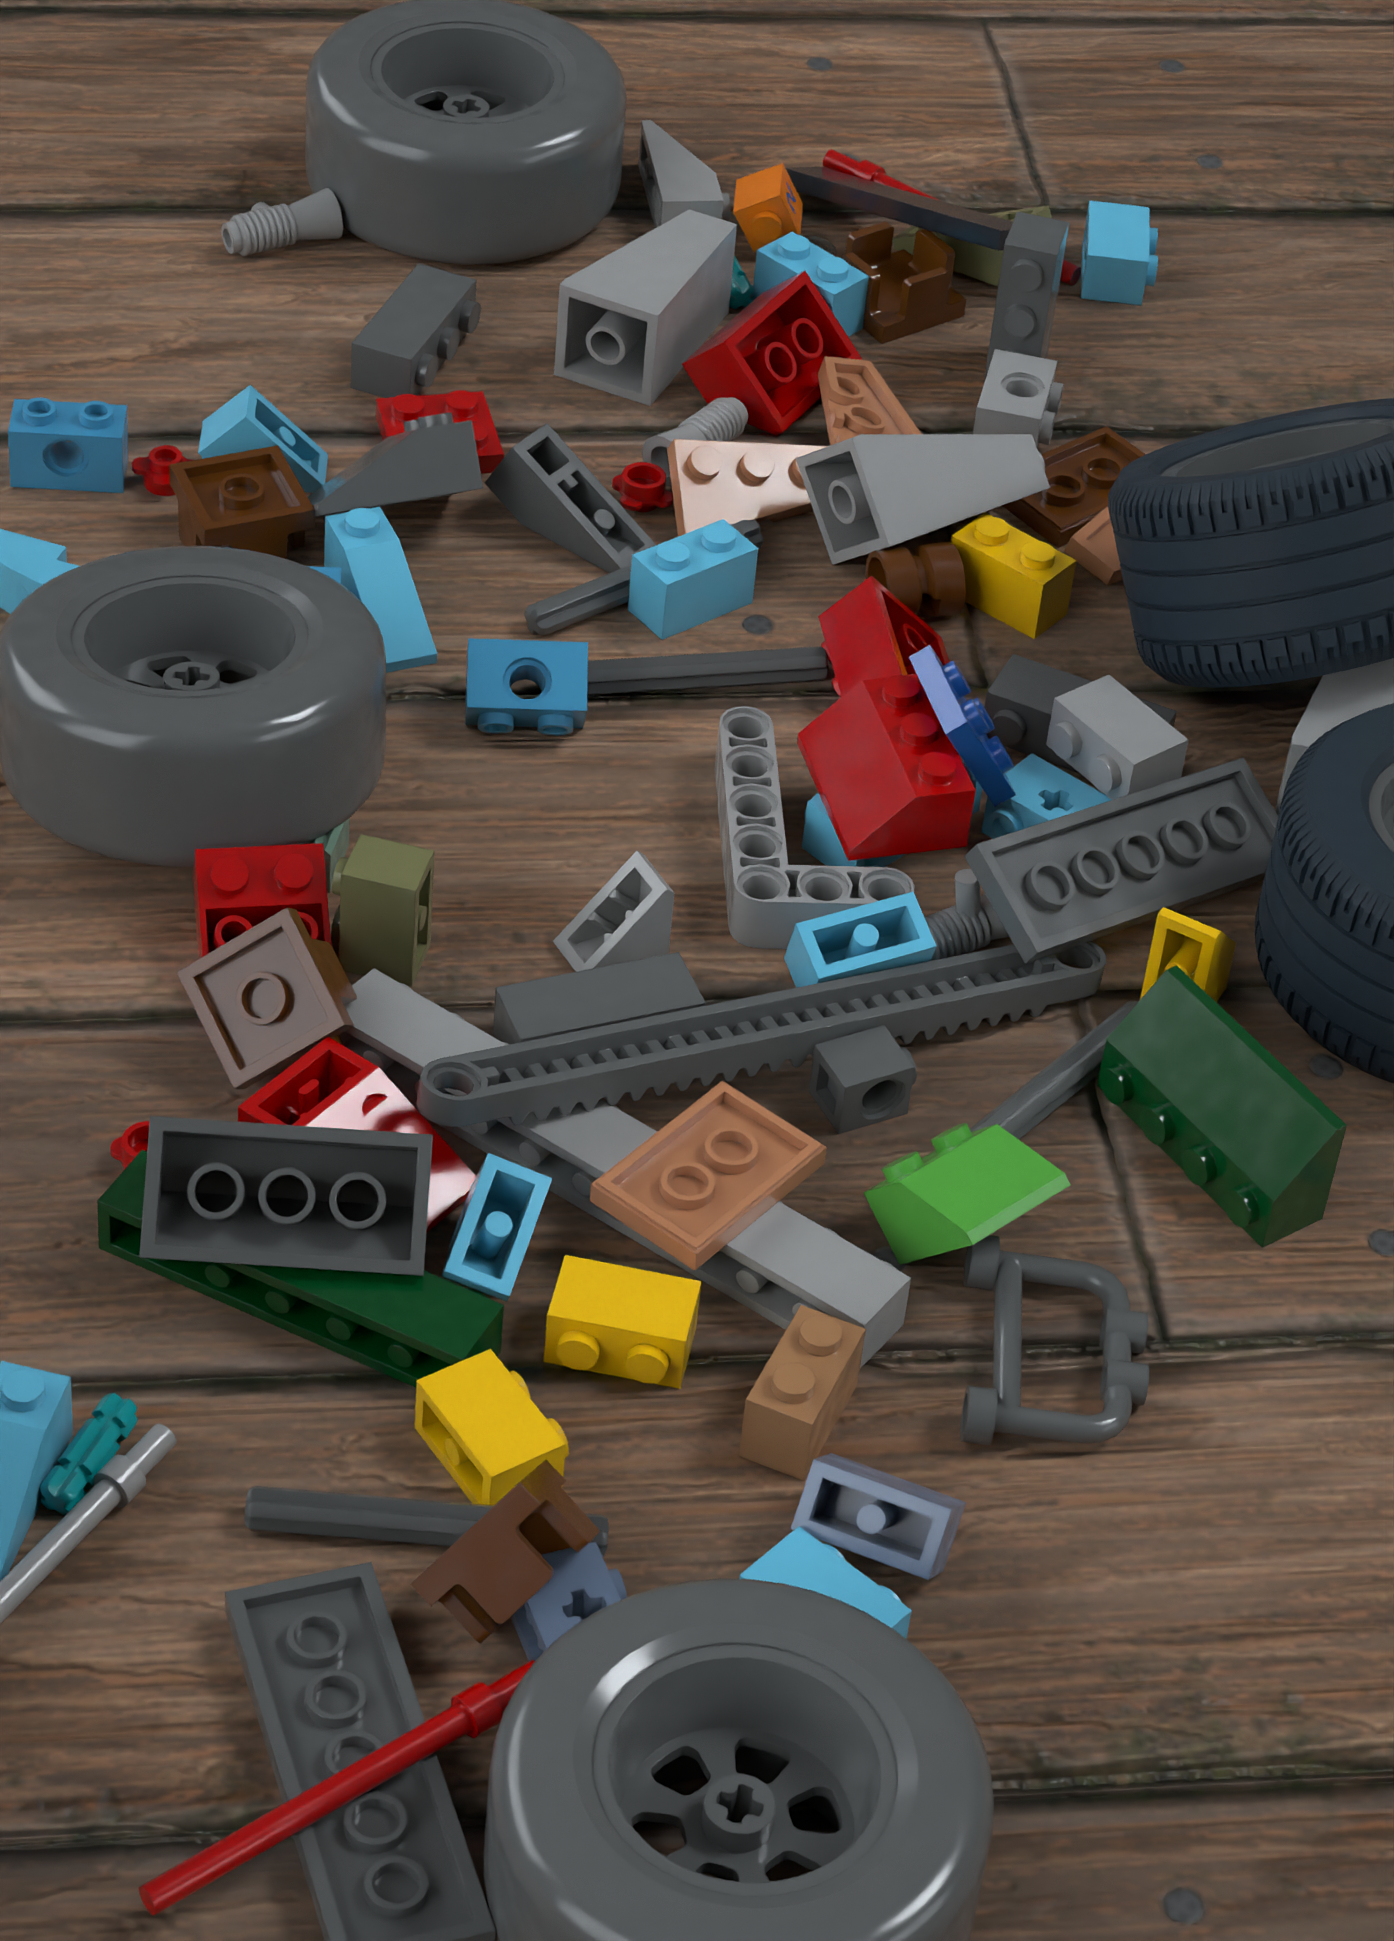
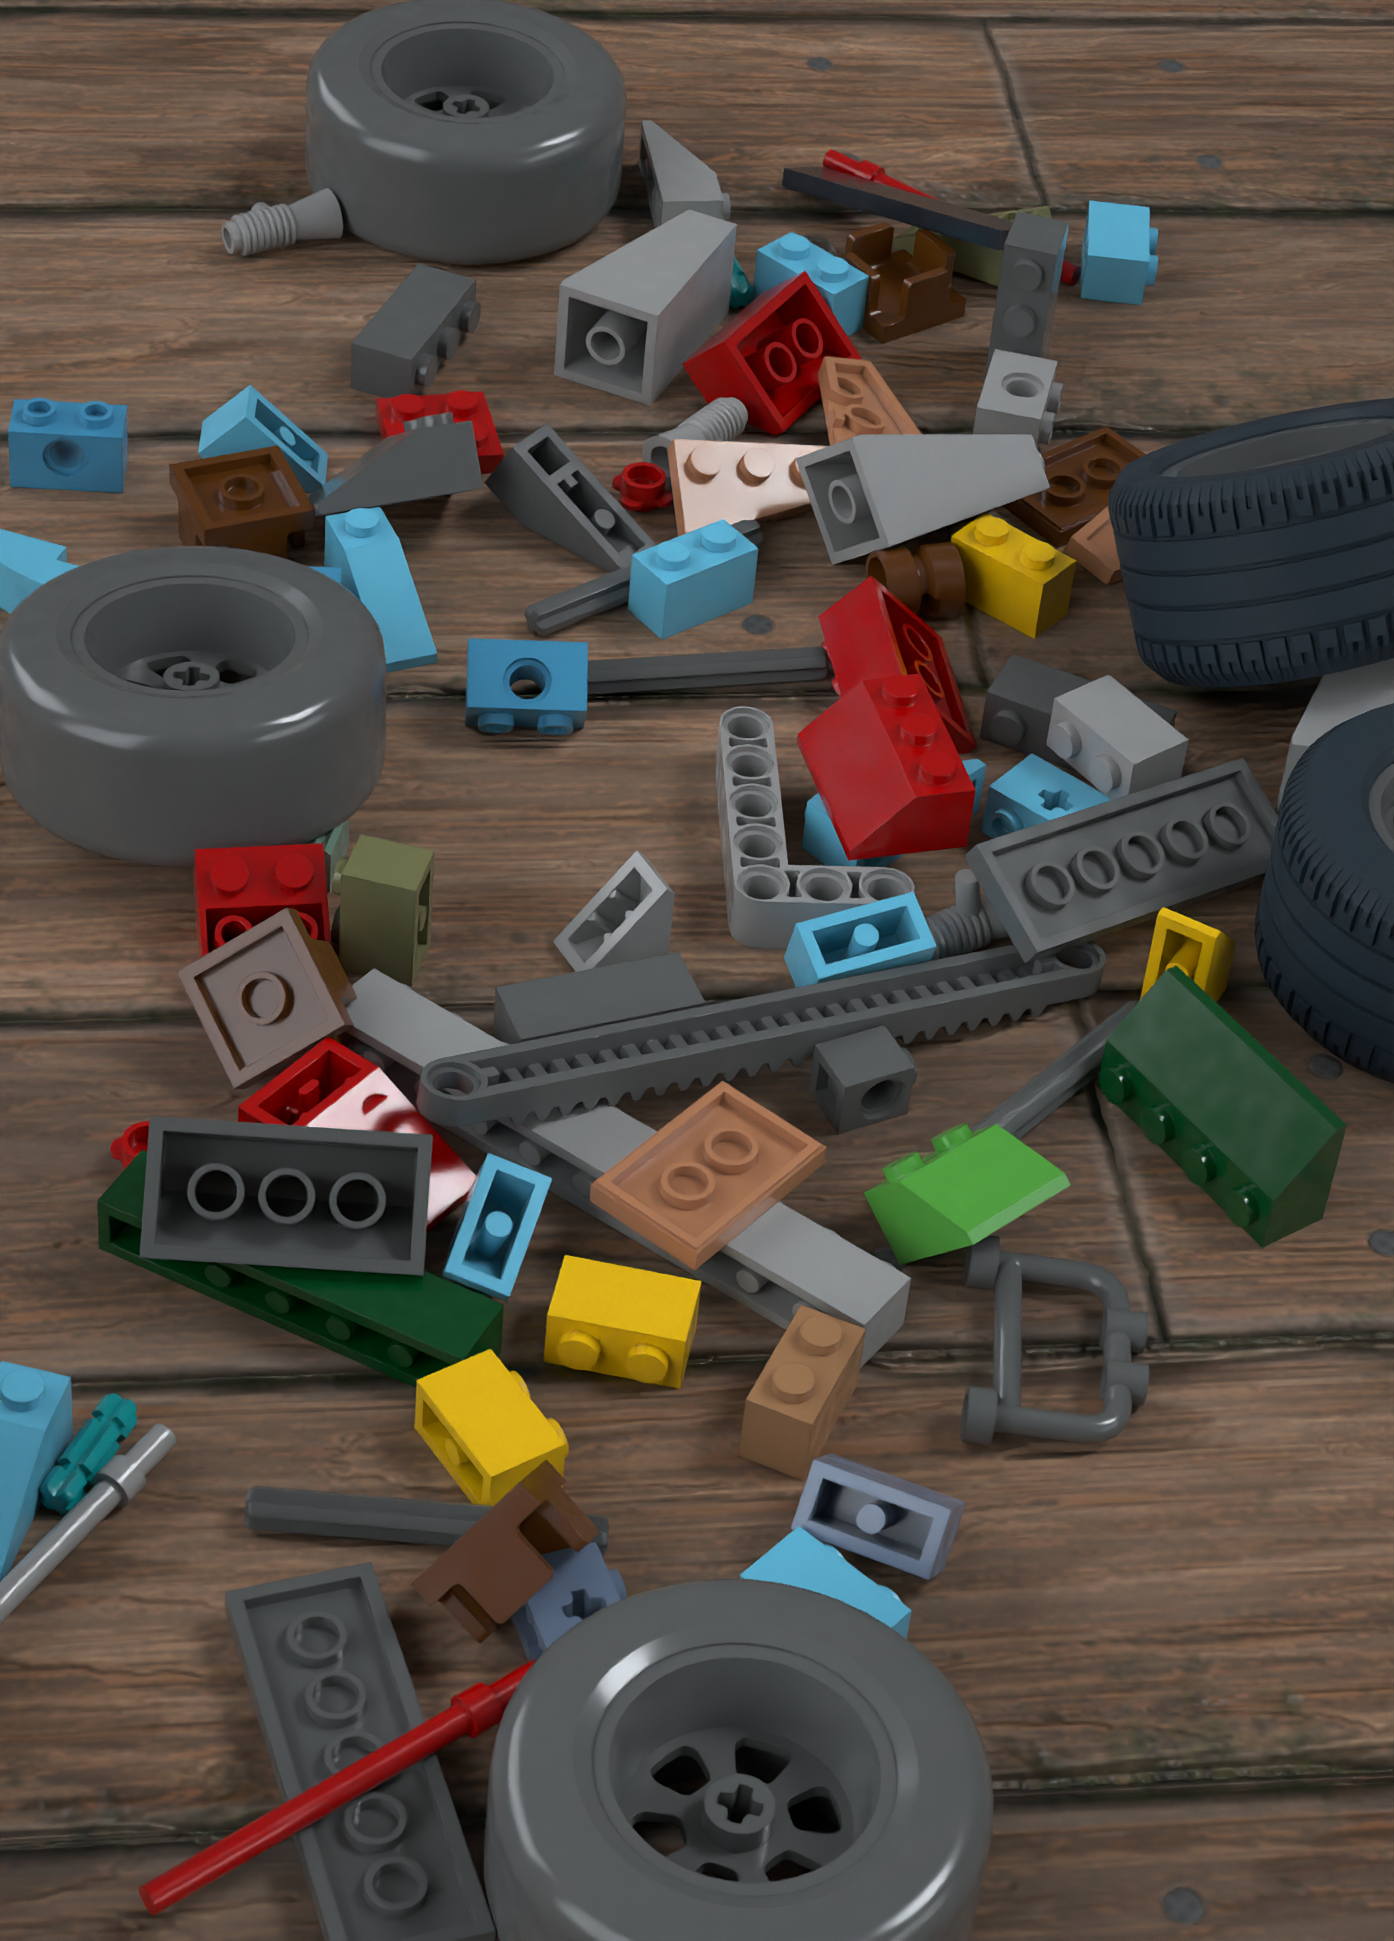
red plate [132,445,193,496] -> none
orange brick [733,163,803,253] -> none
blue plate [909,645,1016,807] -> none

